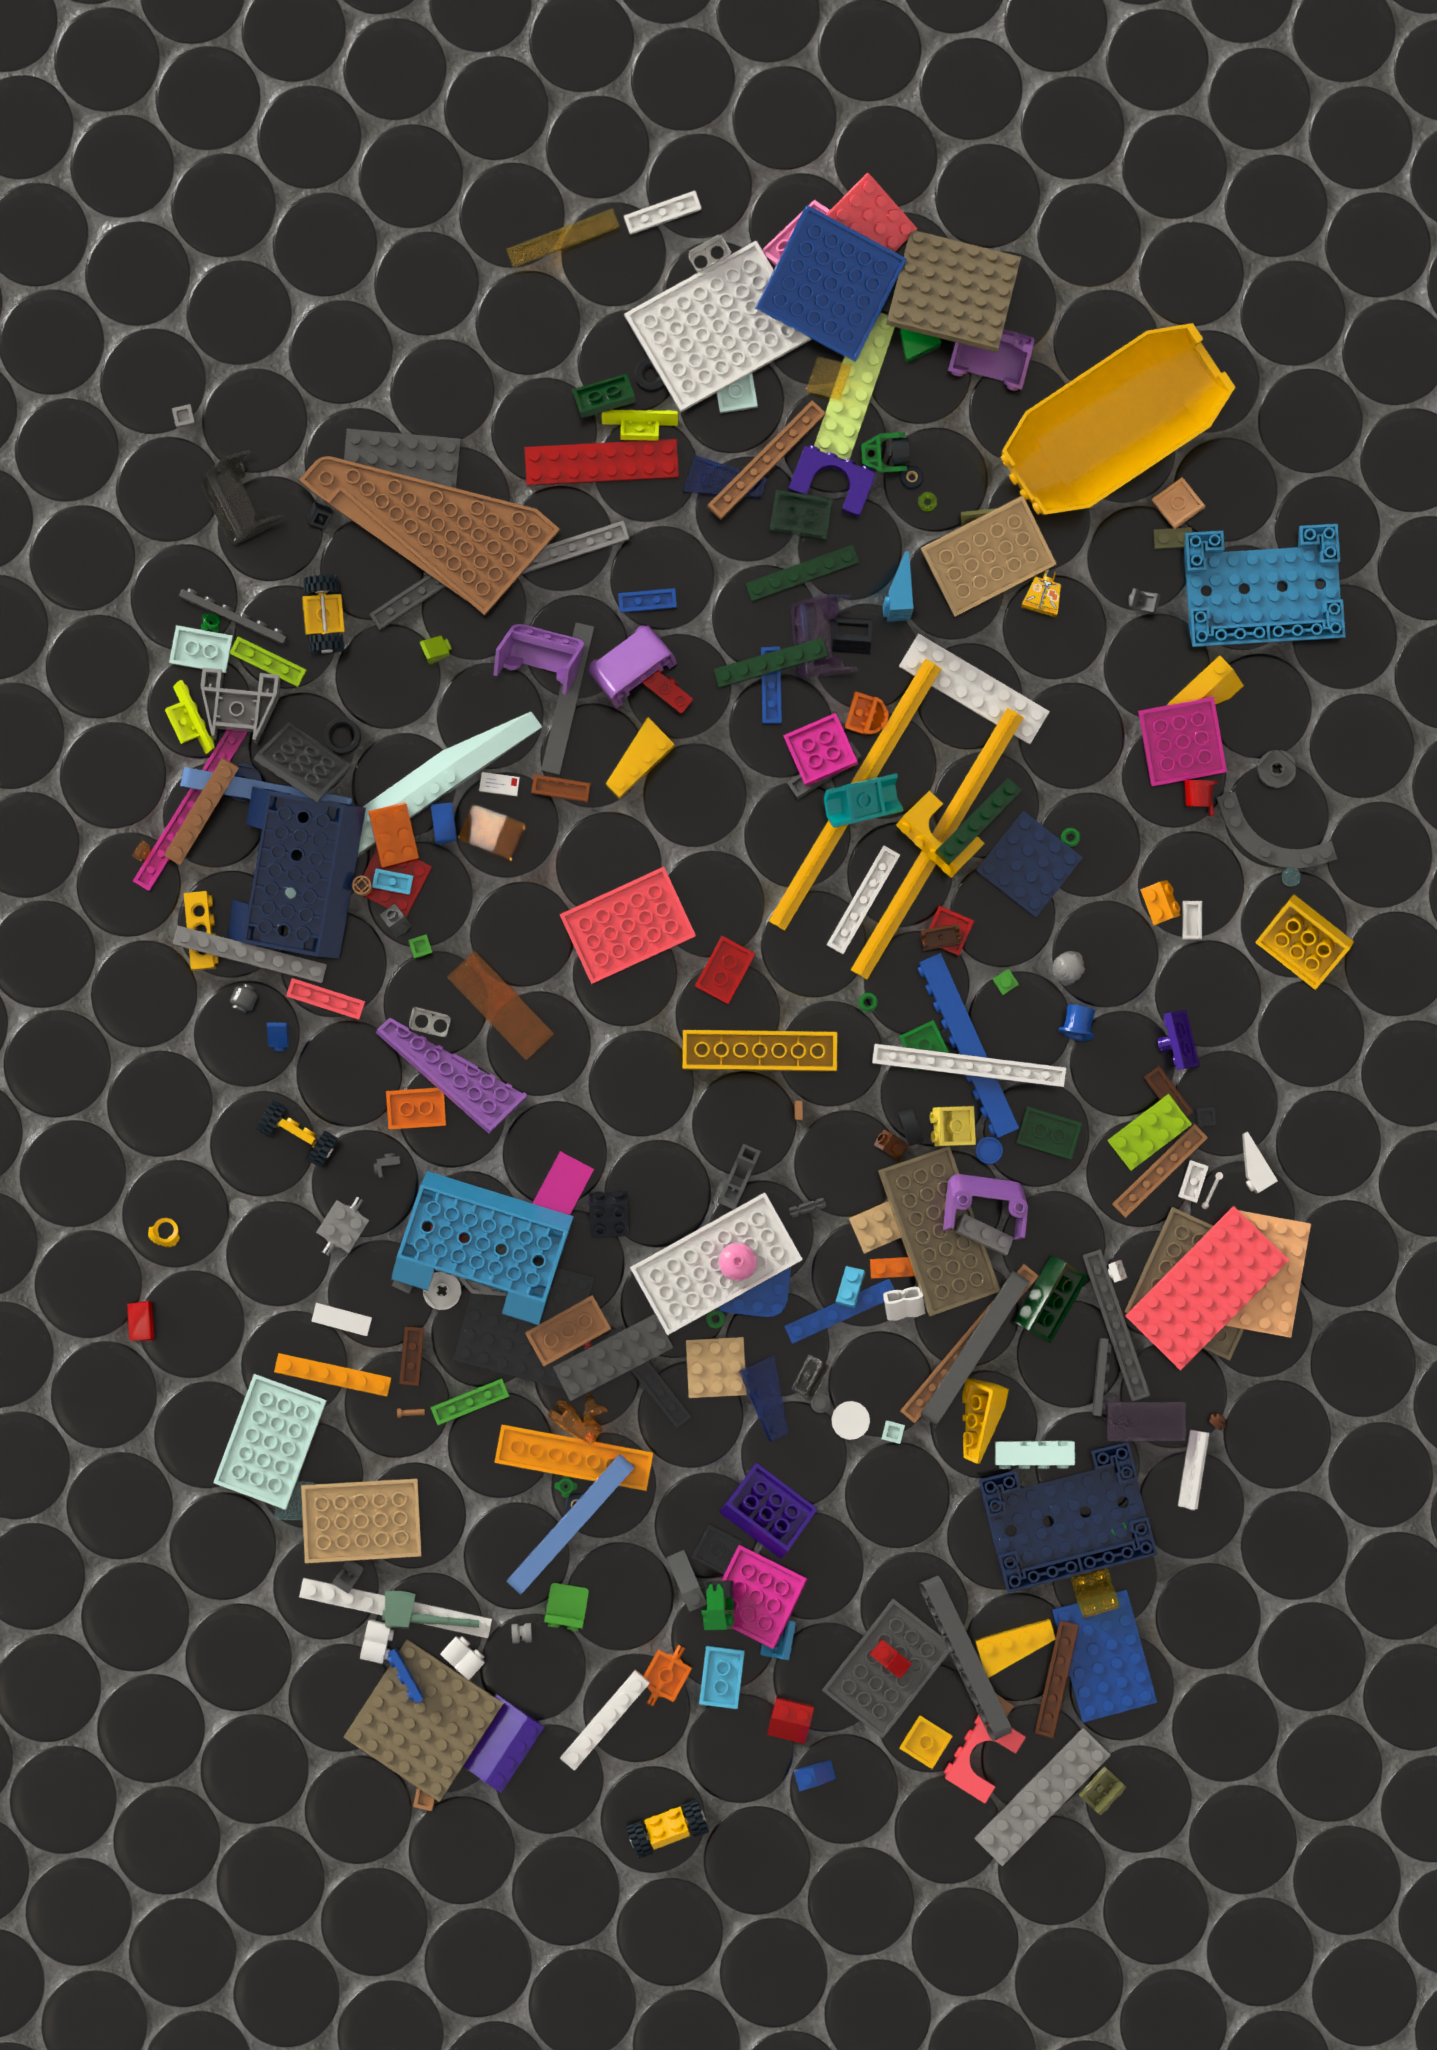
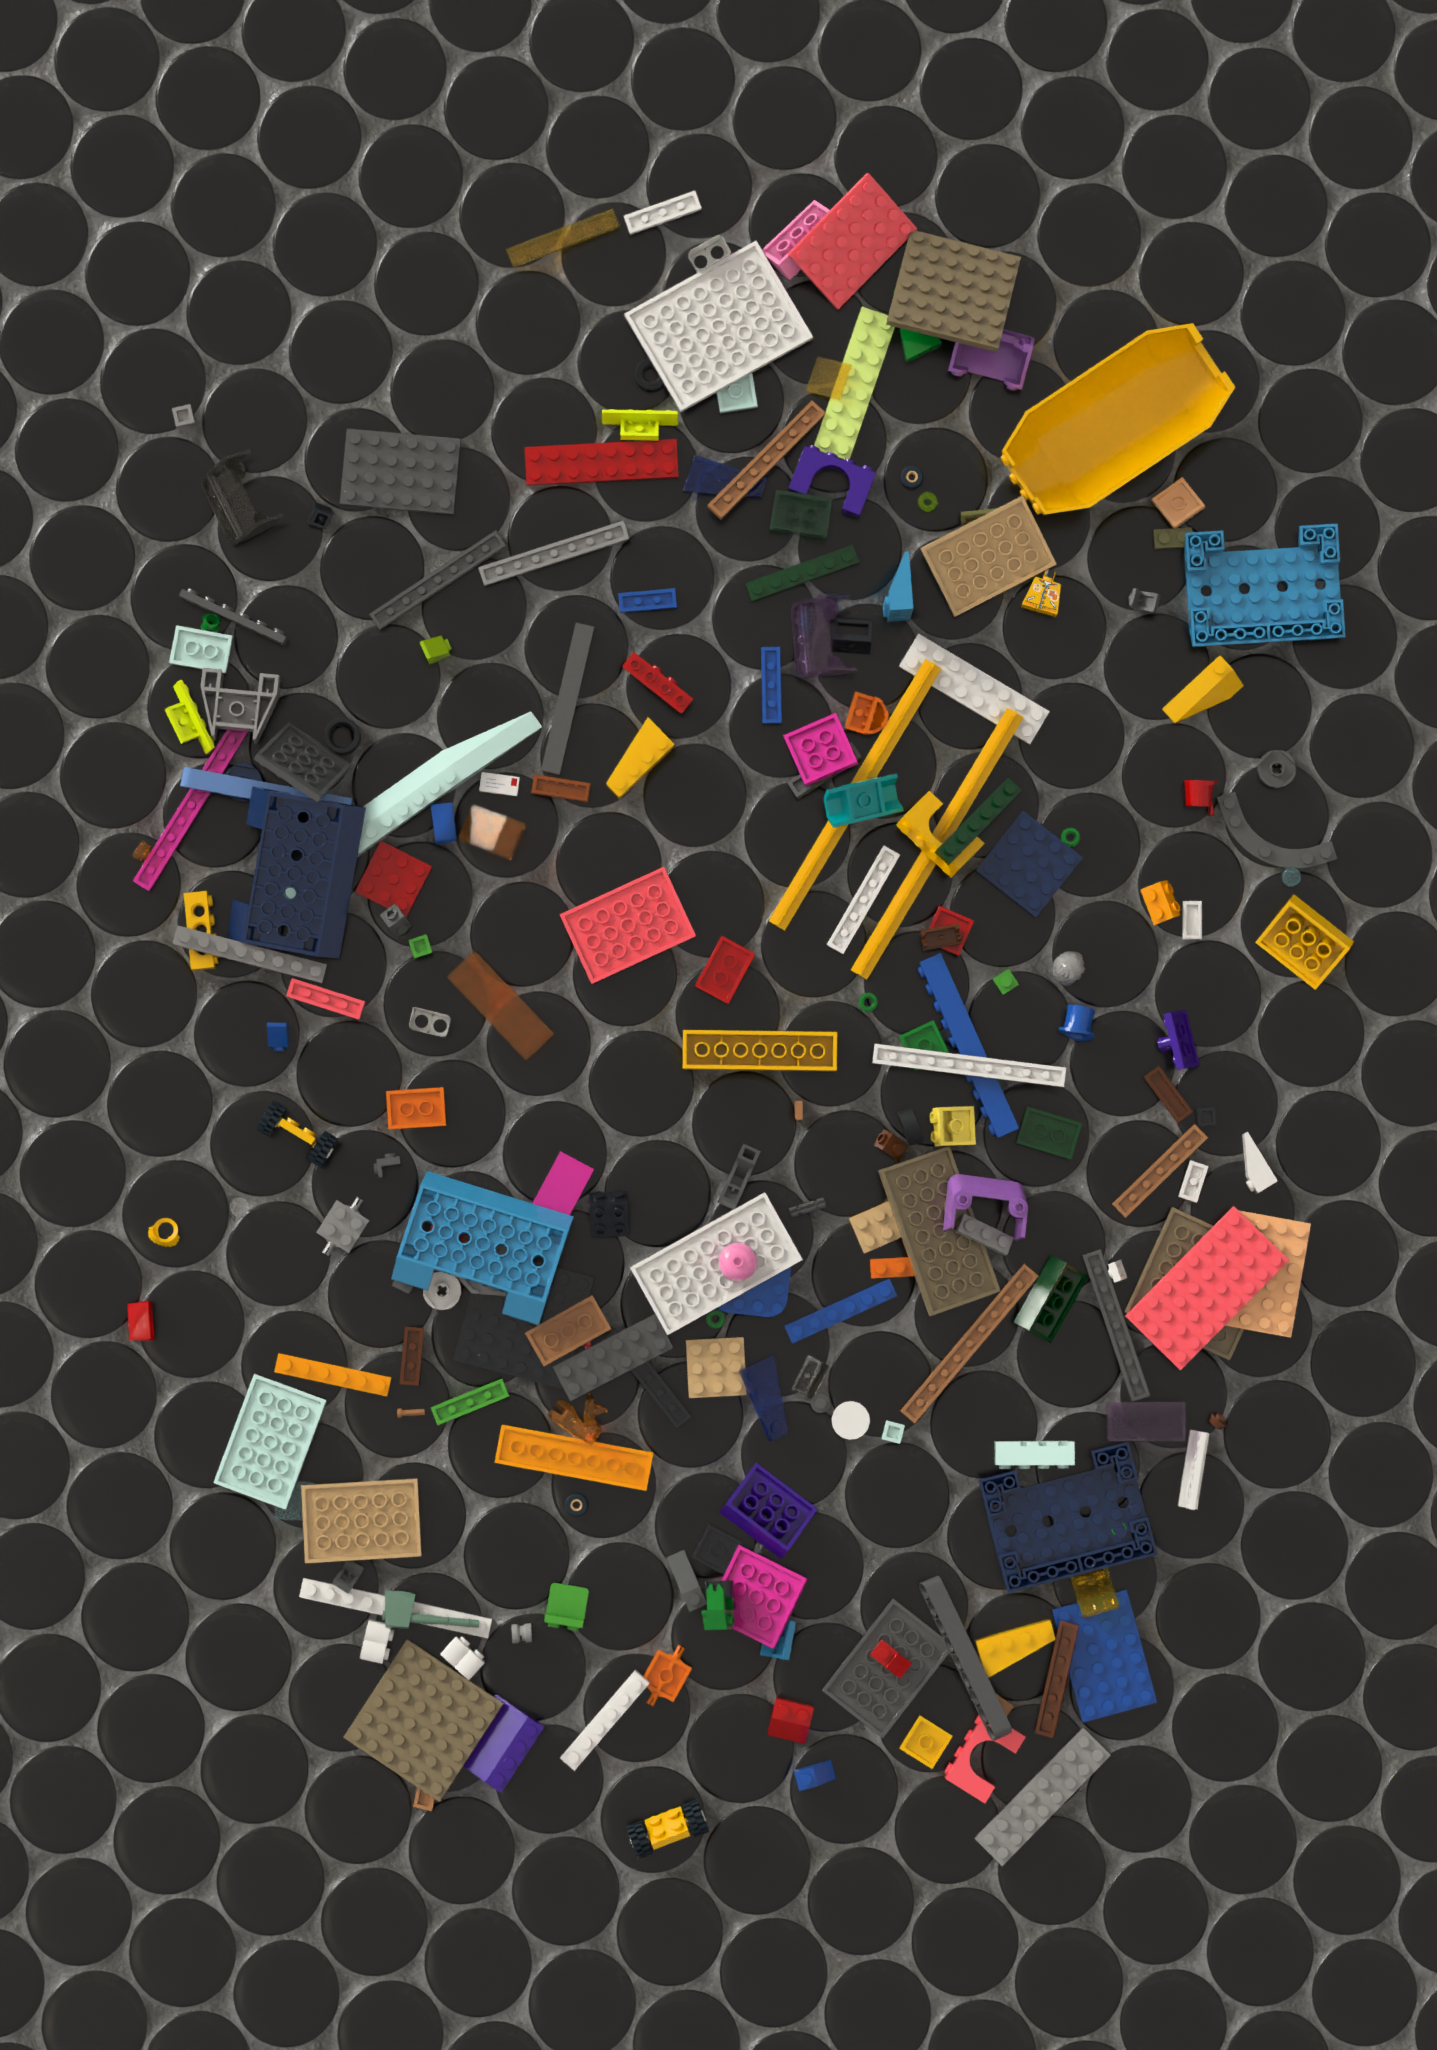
medium nougat plate [164,757,239,865] -> none
lime plate [229,637,307,688] -> none
dark grey head [230,984,258,1014] -> none
medium nougat wing [299,456,560,616] -> none
plate [302,574,345,654] -> none
white tile [311,1303,372,1336] -> none
medium nougat wheel [352,876,372,896] -> none
orange plate [368,802,419,867] -> none
medium azure plate [372,869,414,895] -> none
medium lavender wing [376,1018,527,1134] -> none
blue plate [387,1648,425,1704] -> none
medium lavender windscreen [493,624,584,694] -> none
medium blue beam [506,1454,634,1594] -> none
green plate [554,1476,578,1498] -> none
dark green plate [572,373,636,418] -> none
medium lavender windscreen [588,625,677,708] -> none
medium azure plate [699,1646,744,1709] -> none
dark green plate [714,637,829,688] -> none
blue plate [755,205,907,362] -> none
medium azure plate [835,1266,865,1308] -> none
green piece [861,432,910,472] -> none
white brick [883,1287,925,1321] -> none
dark grey beam [920,1270,1029,1425] -> none
yellow wedge [962,1378,1009,1464] -> none
blue piece [975,1137,1003,1164] -> none
olive bracket [1079,1766,1126,1815] -> none
dark grey plate [1092,1338,1111,1416] -> none
lime plate [1107,1094,1192,1170] -> none
dark pink plate [1138,696,1227,786] -> none
white hinge [1201,1172,1223,1209] -> none

